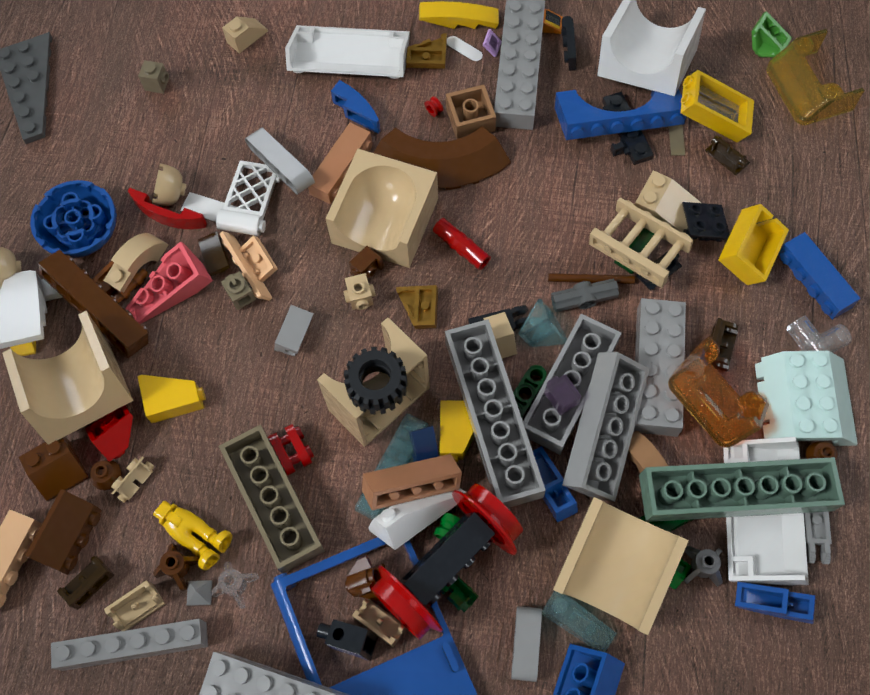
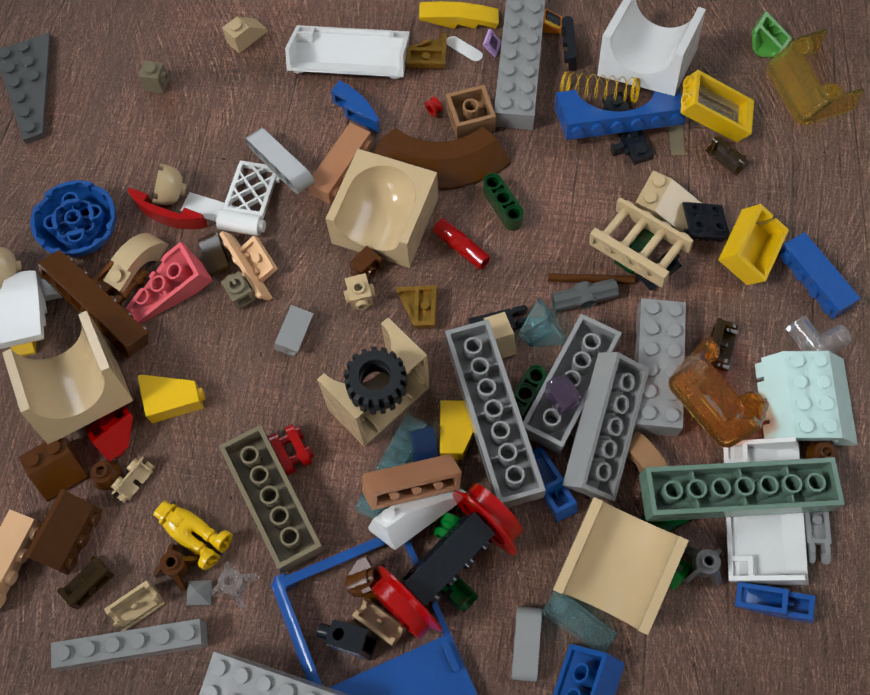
none -> dark green beam [483,173,524,231]
none -> yellow piece [561,71,640,103]

